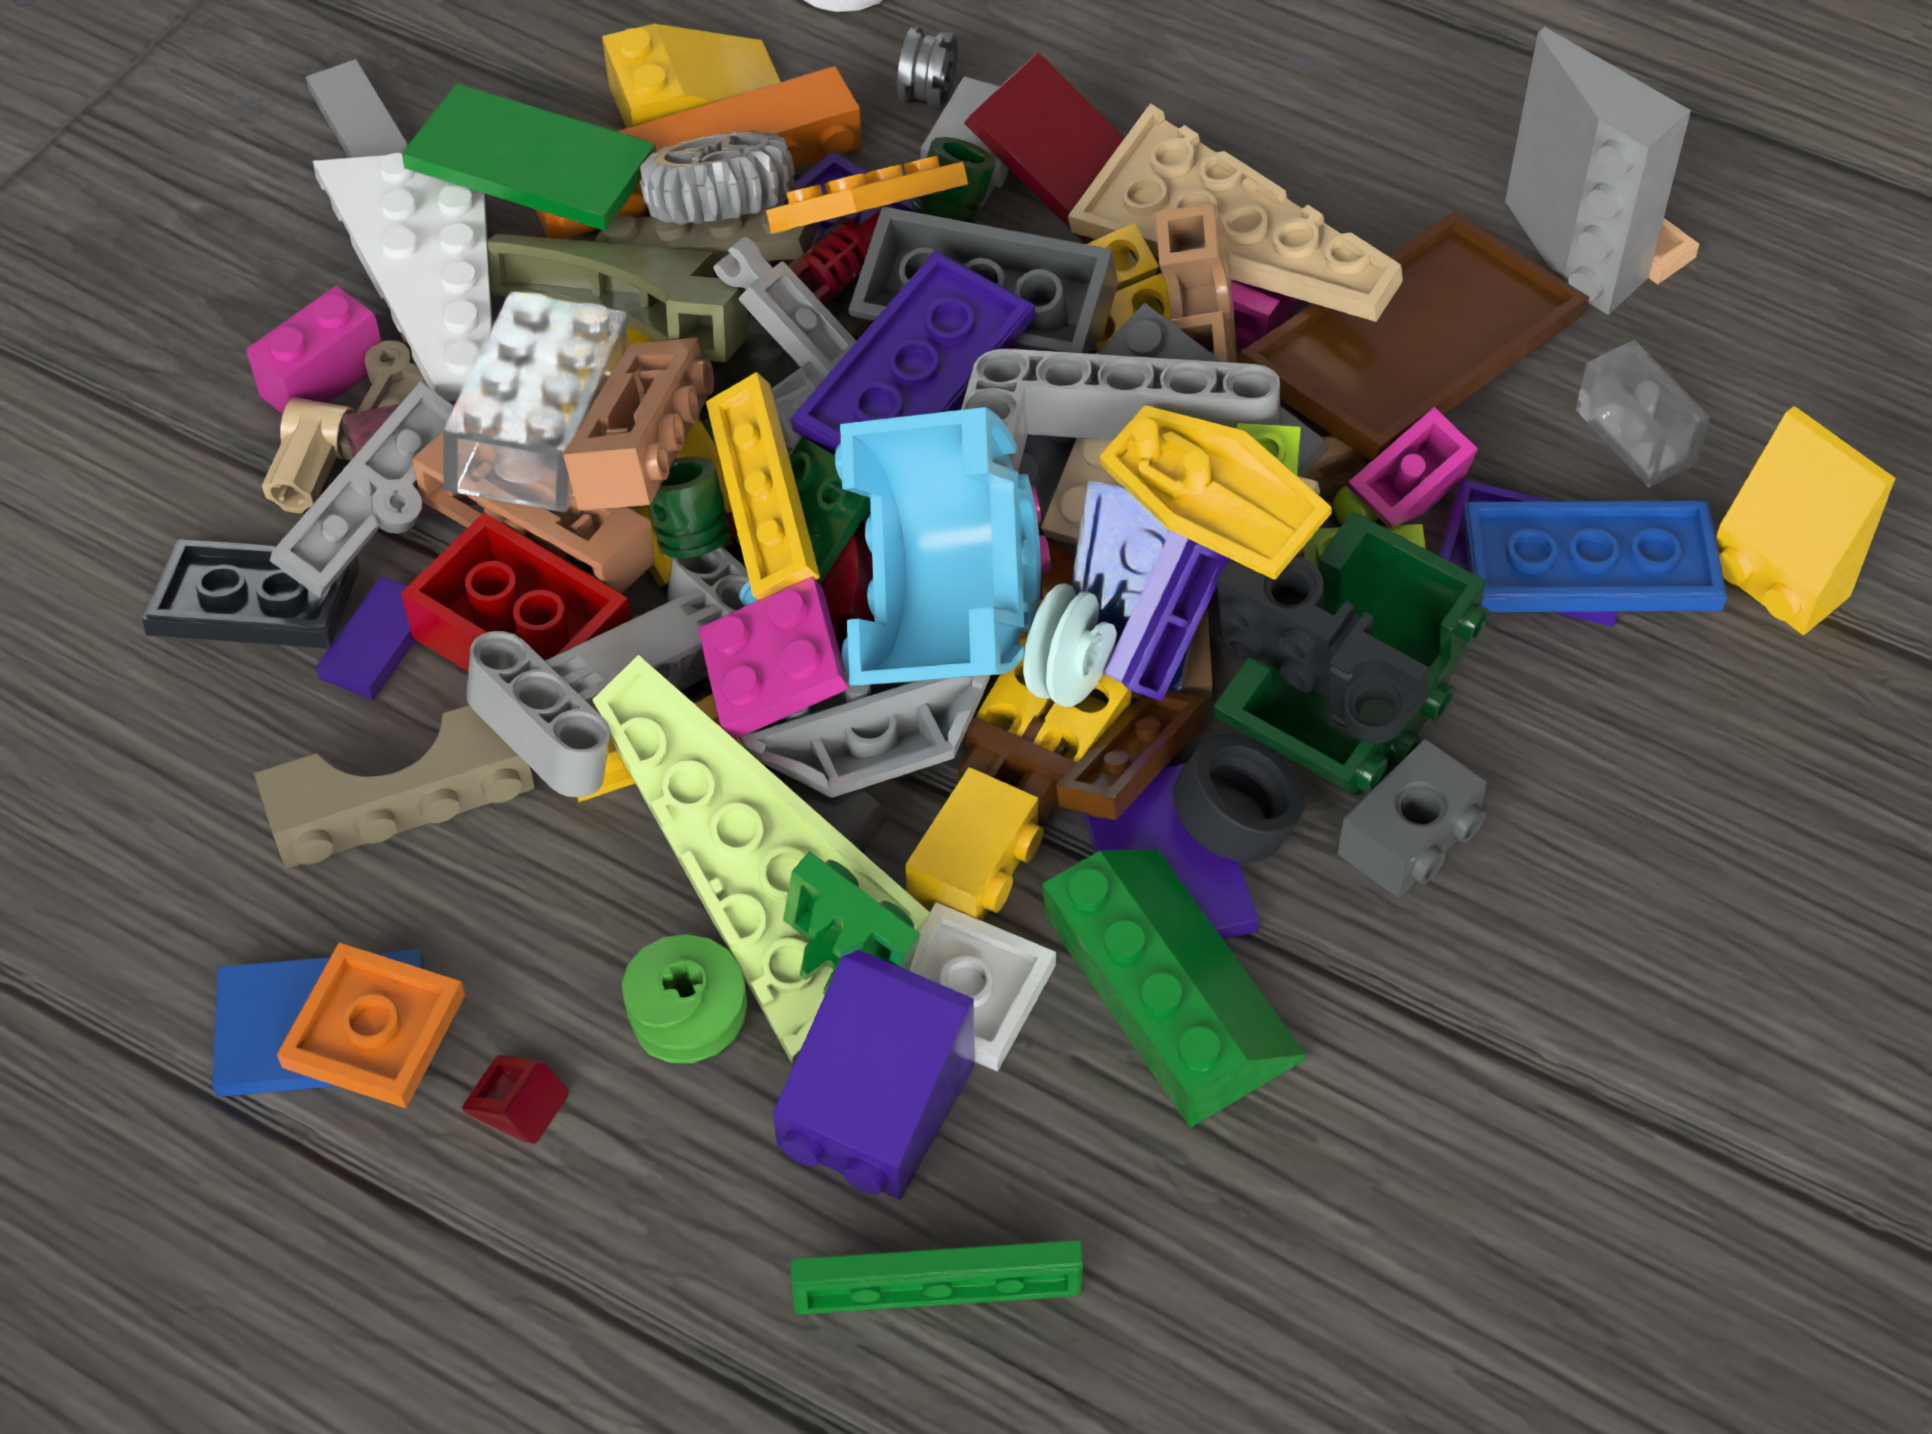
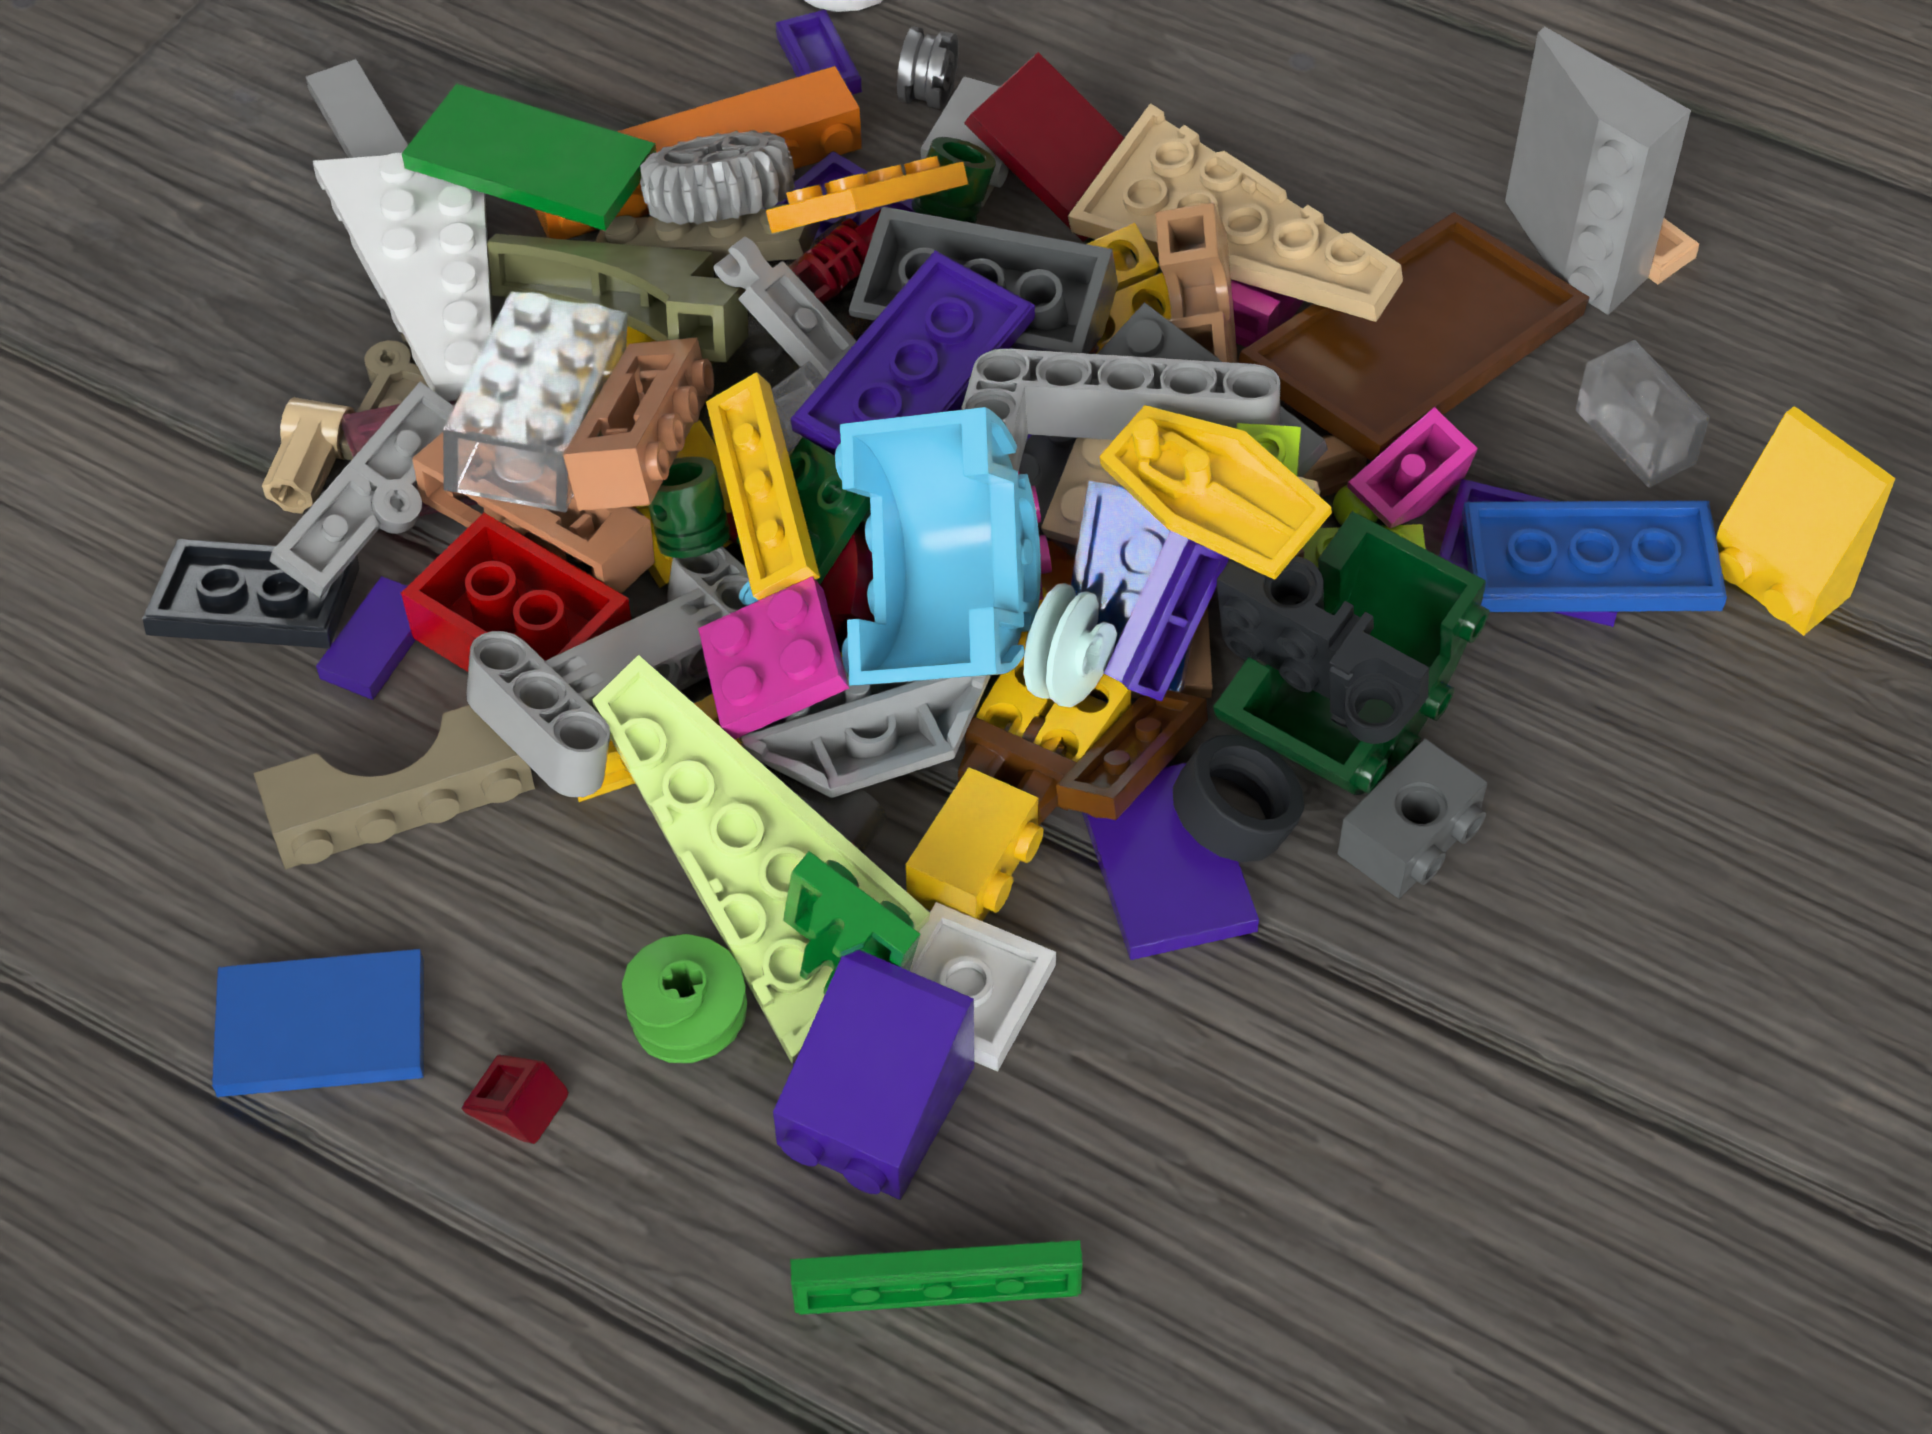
dark pink brick [246,285,381,415] -> none
orange tile [277,943,465,1109] -> none
yellow slope [602,24,780,128] -> none
green slope [1042,849,1306,1128] -> none
none -> dark purple tile [775,9,862,95]

